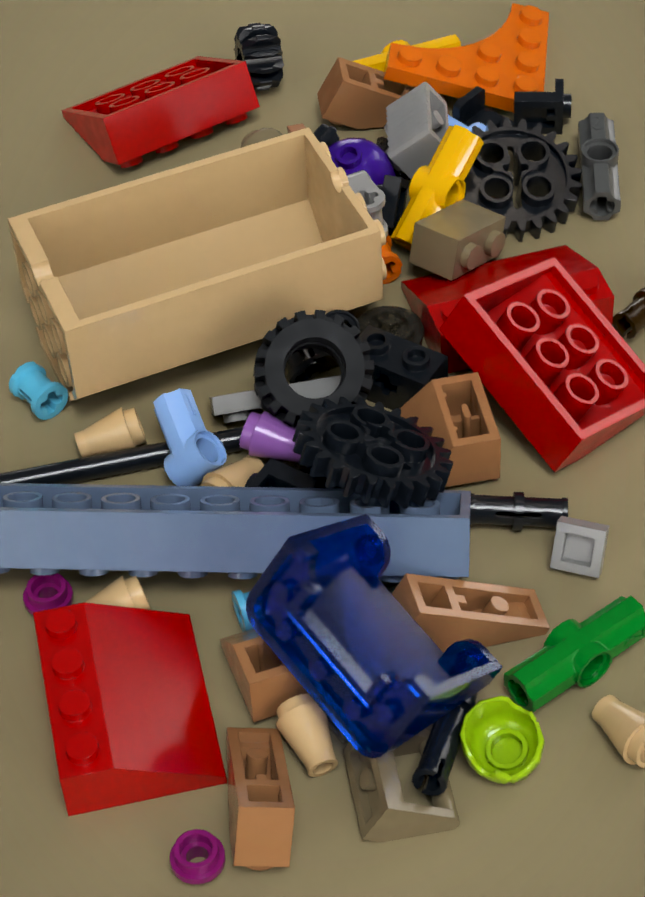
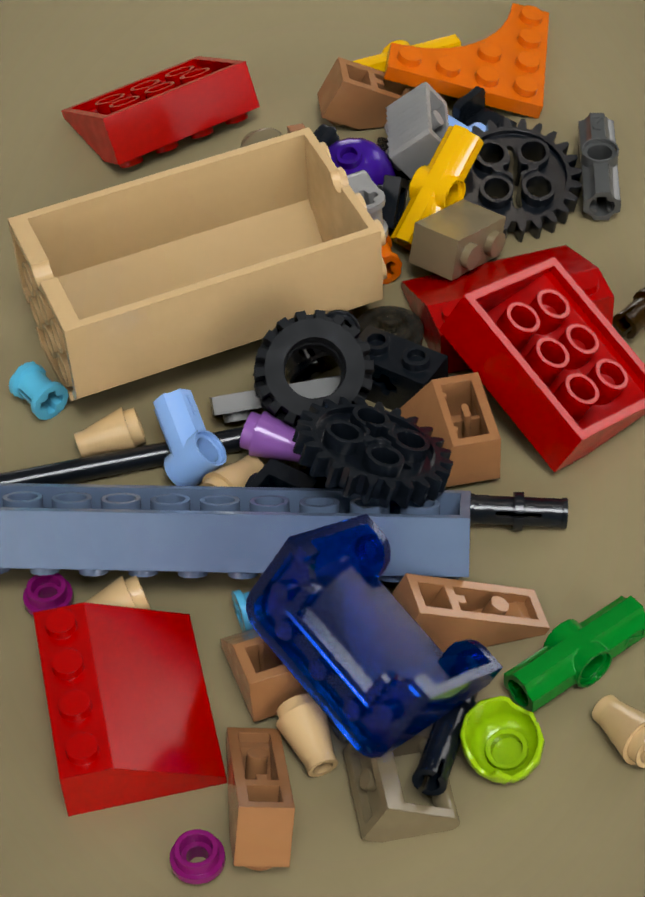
black gear [234,23,284,91] -> none
black bracket [514,79,571,134] -> none
light grey tile [550,516,610,578] -> none

